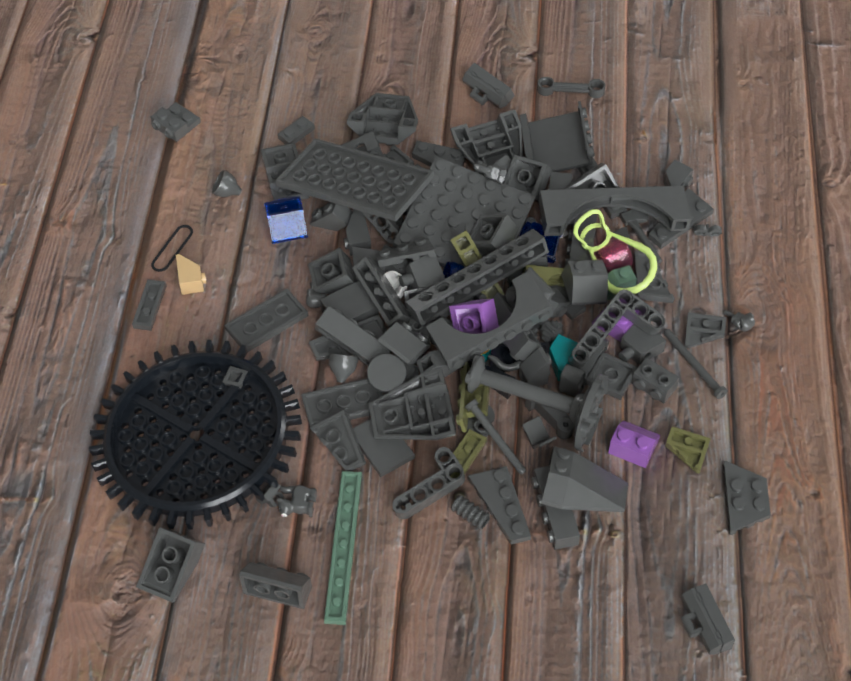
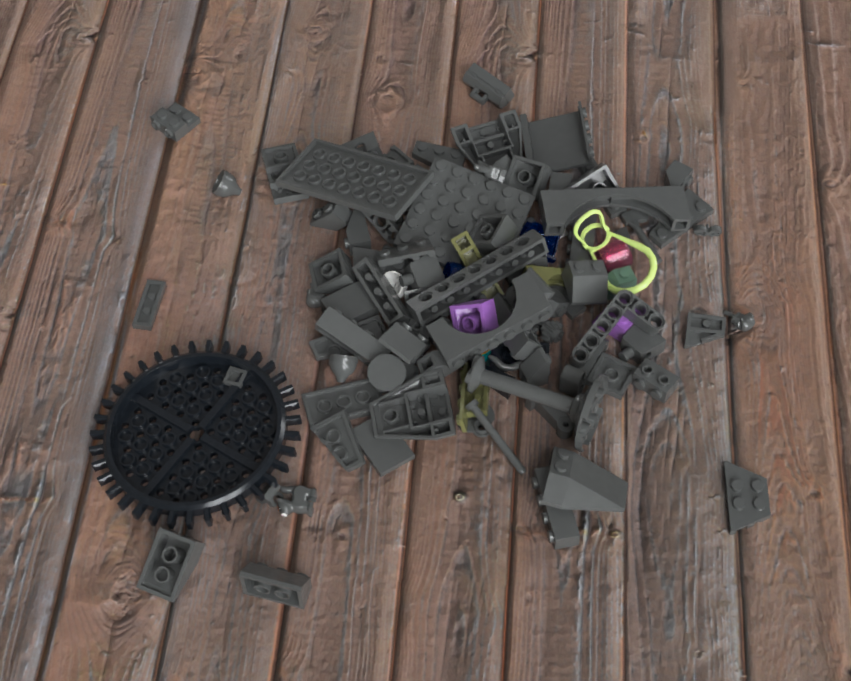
black piece [151,225,193,272] -> none
tan slope [176,254,207,295] -> none
dark grey tile [224,289,309,352] -> none
clear blue slope [264,196,308,244] -> none
dark grey plate [278,116,315,144] -> none
sand green tile [324,471,362,625] -> none
dark grey wedge [347,93,418,146] -> none
dark grey beam [392,447,465,519] -> none
olive plate [450,429,487,478] -> none
dark grey piece [451,495,490,530] -> none
dark grey wing [468,466,531,545] -> none
dark grey bracket [522,416,557,449] -> none
dark grey piece [537,77,605,98] -> none
teal slope [549,334,578,381] -> none
medium lavender slope [608,421,660,468] -> none
dark grey wing [633,251,675,303] -> none
dark grey bar [664,329,728,399] -> none
olive wing [665,426,711,474] -> none
dark grey piece [681,584,735,655] -> none

